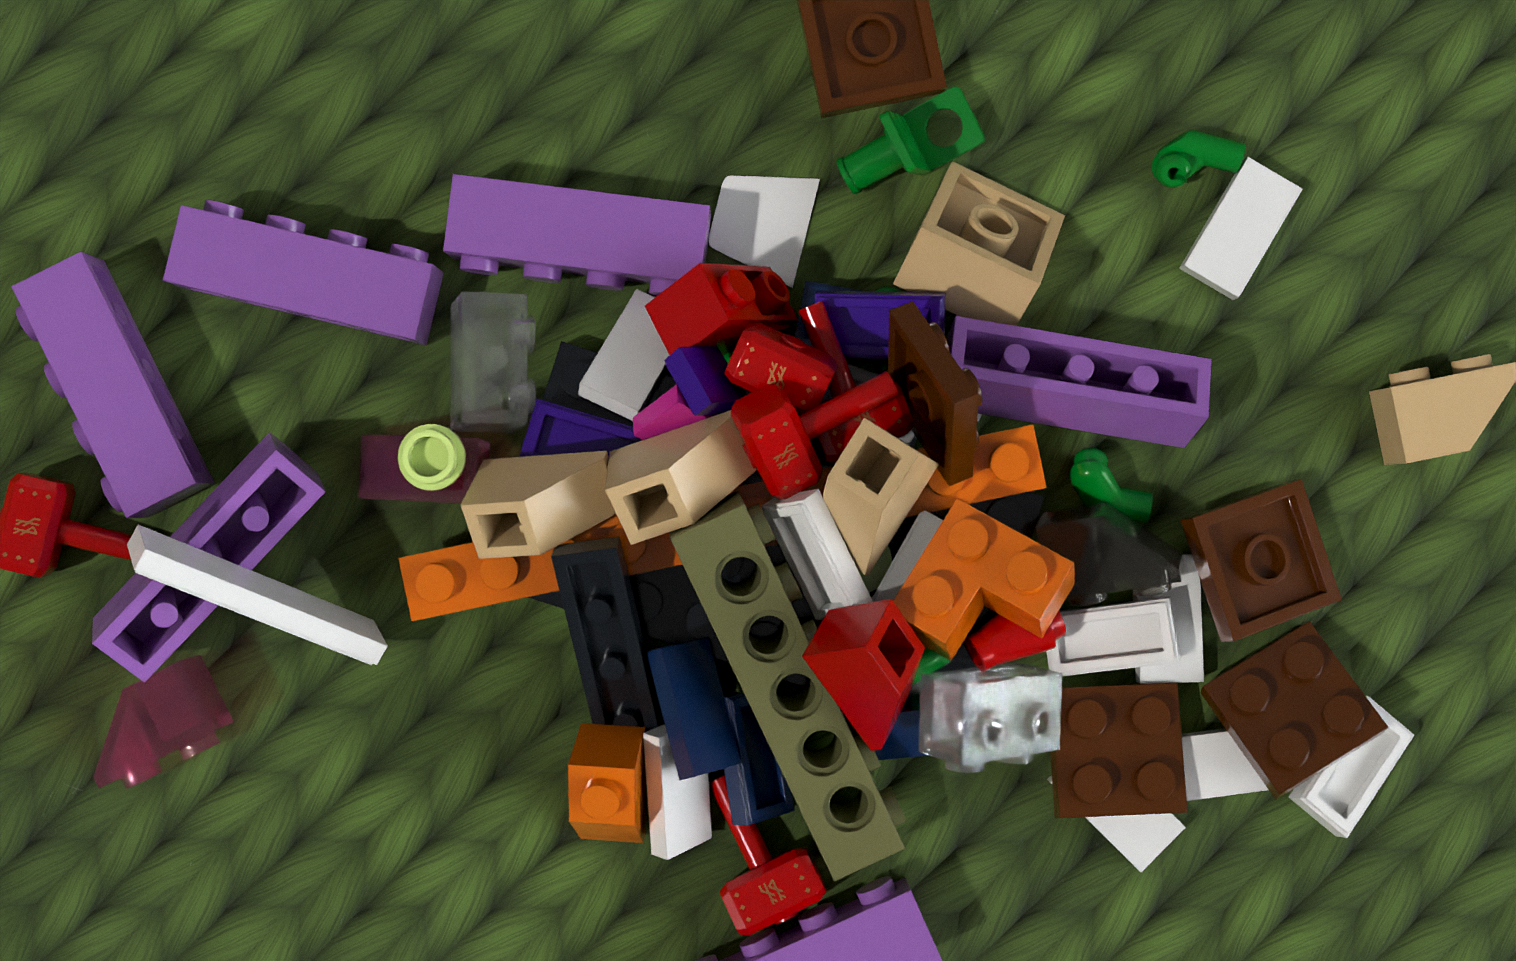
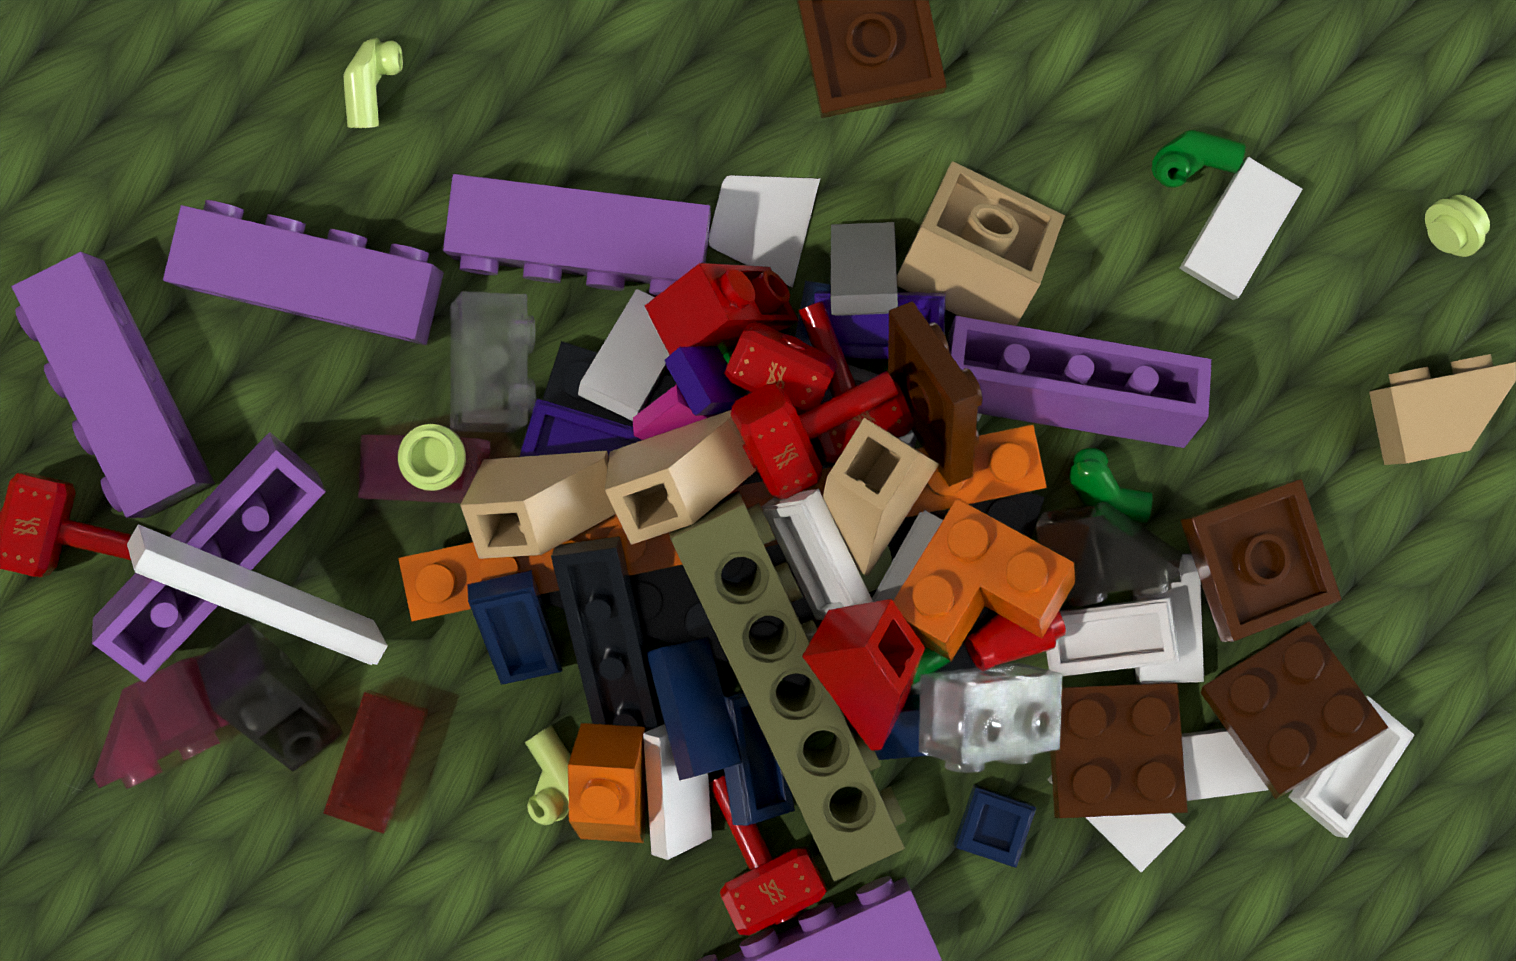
green bracket [836,86,986,195] -> none
none -> clear smoke slope [197,623,343,772]
none -> clear red plate [323,690,429,834]
none -> yellowish green arm [343,38,403,128]
none -> dark blue tile [467,570,563,685]
none -> yellowish green arm [525,725,571,825]
none -> light grey tile [831,222,898,316]
none -> dark blue tile [954,784,1036,868]
none -> yellowish green plate [1425,195,1490,257]

